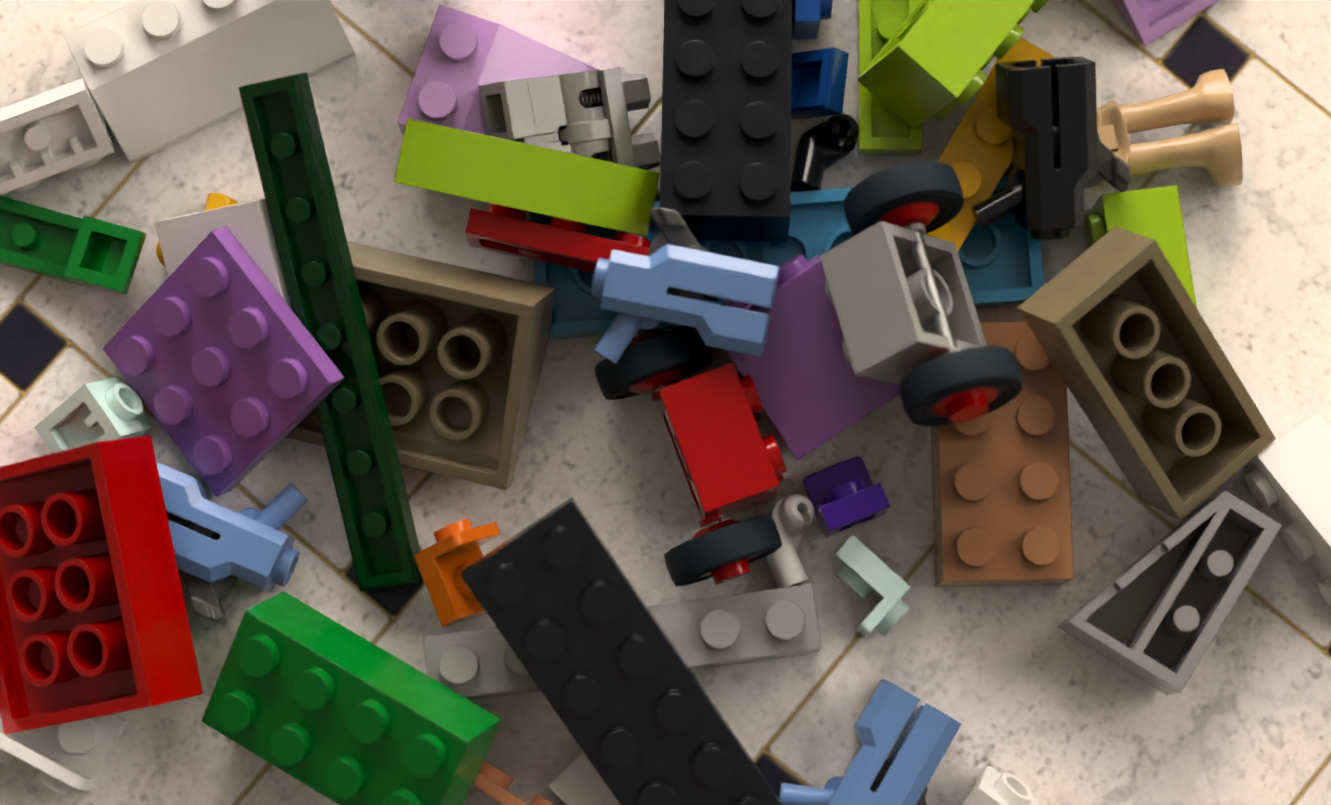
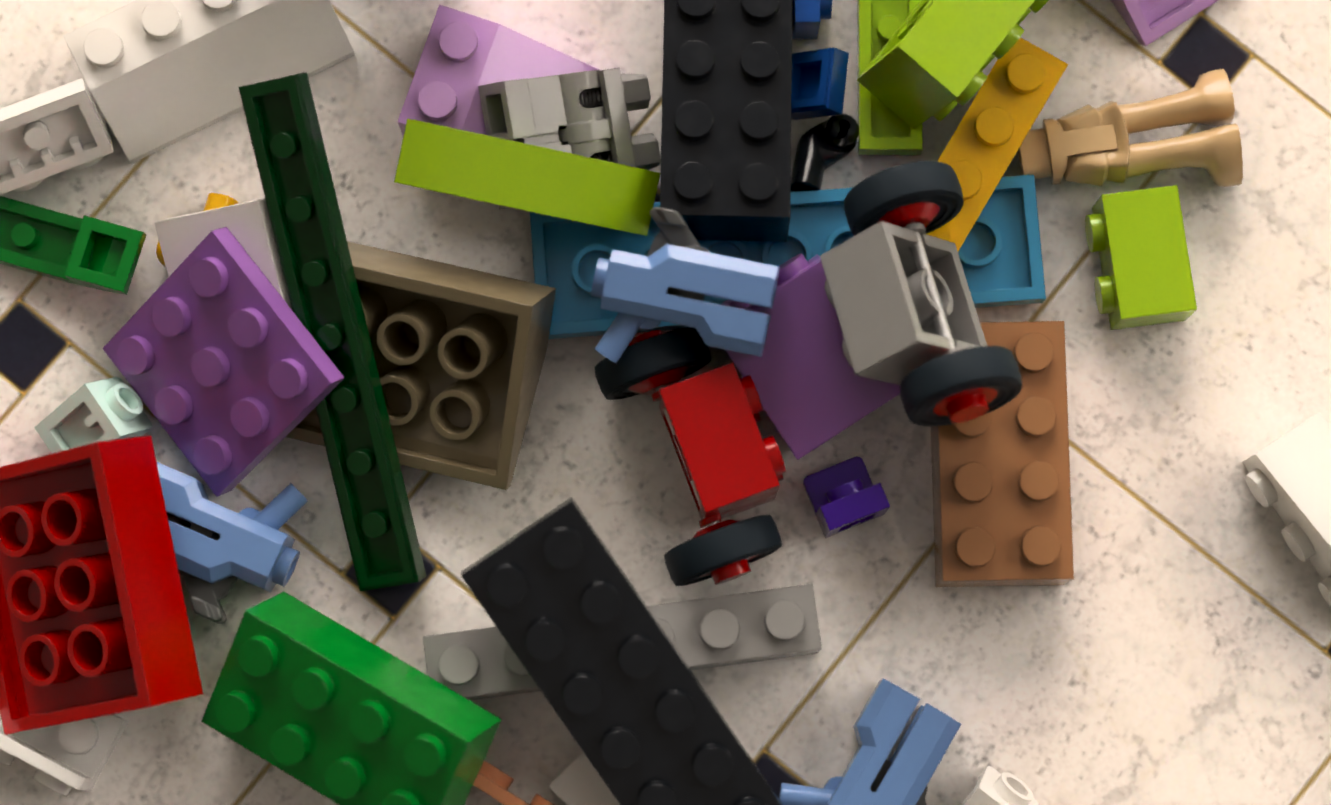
orange bracket [414,519,501,627] -> none
red plate [465,204,718,302] -> none
white arm [765,494,815,588] -> none
light aqua bracket [833,535,911,638] -> none
black piece [971,57,1130,240] -> none
dark tan brick [1017,226,1276,521] -> none
light grey wedge [1057,491,1282,695] -> none

